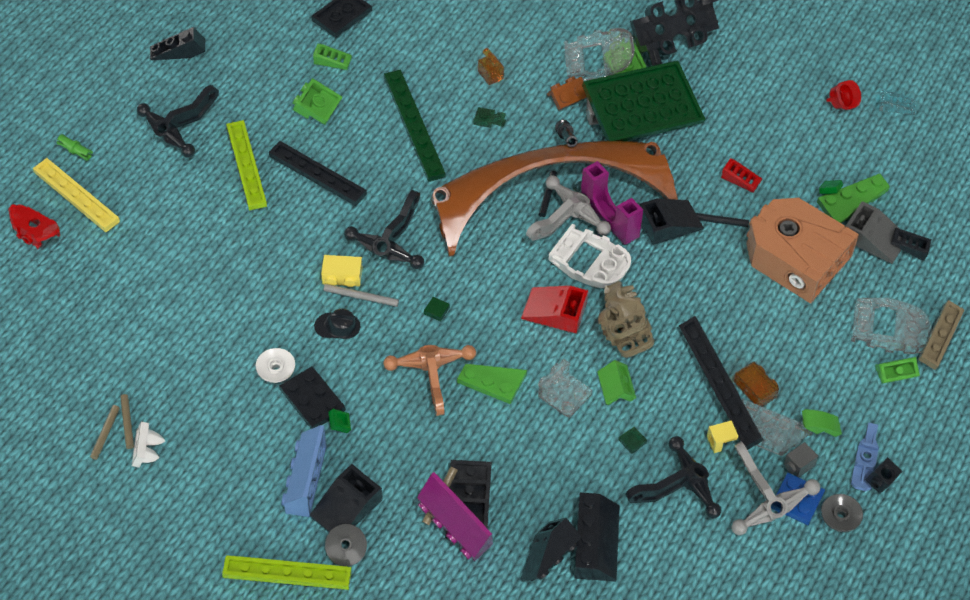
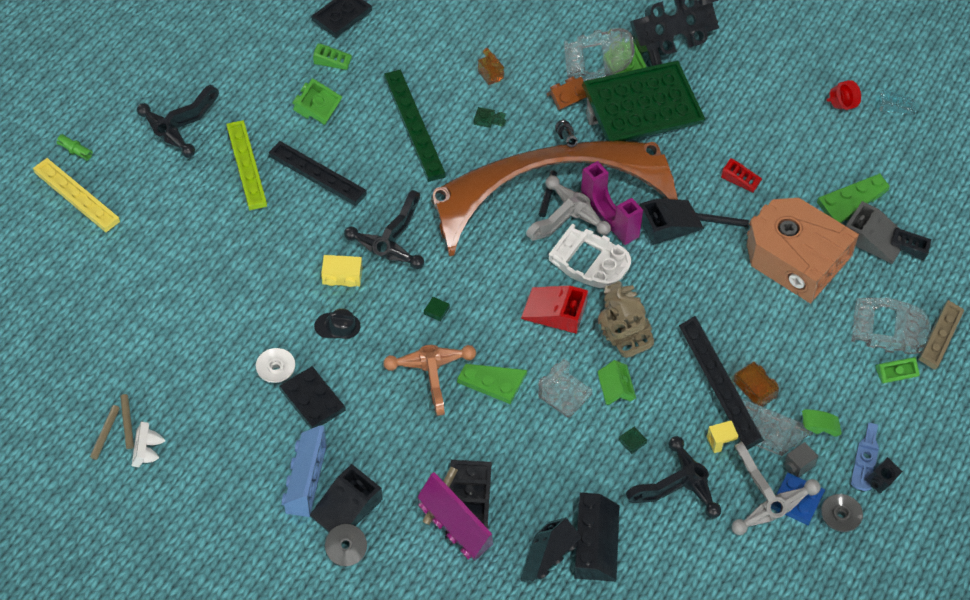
red piece [8,204,60,249] -> none
black slope [150,27,206,61] -> none
lime plate [222,555,352,590] -> none
light grey bar [324,284,399,307] -> none
green tile [329,409,351,433] -> none
green tile [819,180,843,194] -> none

